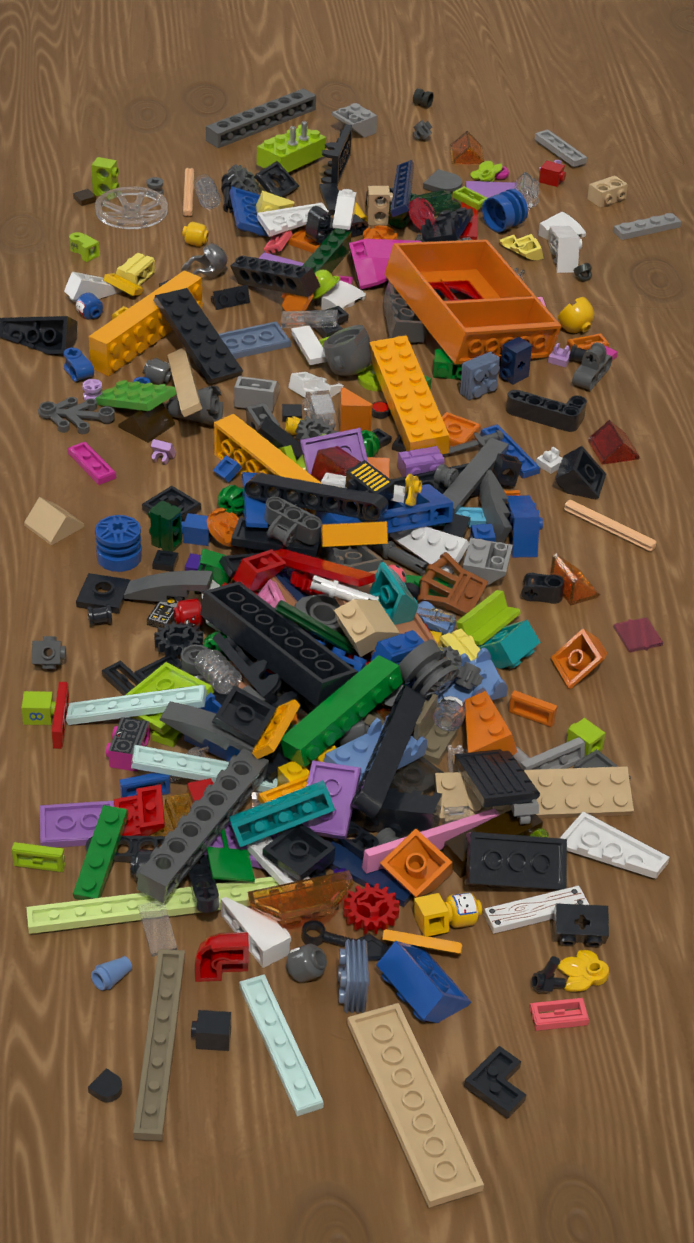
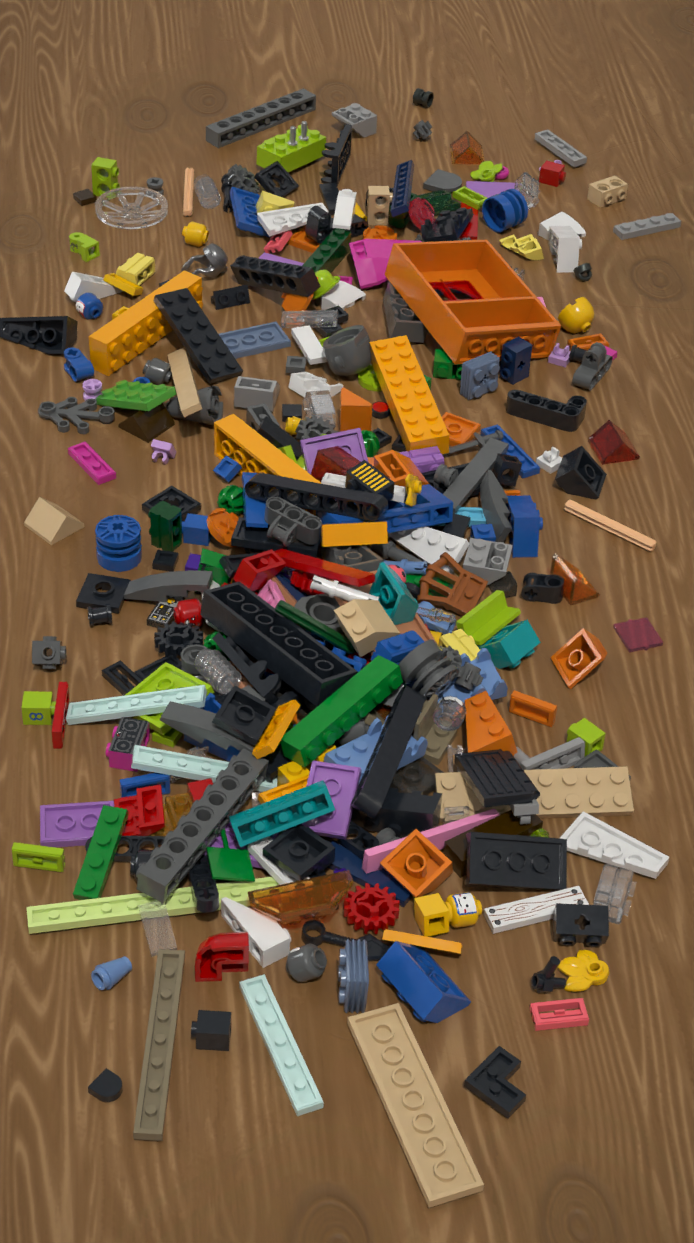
none -> dark grey plate [286,356,306,373]
none -> orange slope [374,450,430,487]
none -> medium blue pin [384,559,427,575]
none -> clear smoke slope [488,571,517,598]
none -> clear brick [593,864,637,925]

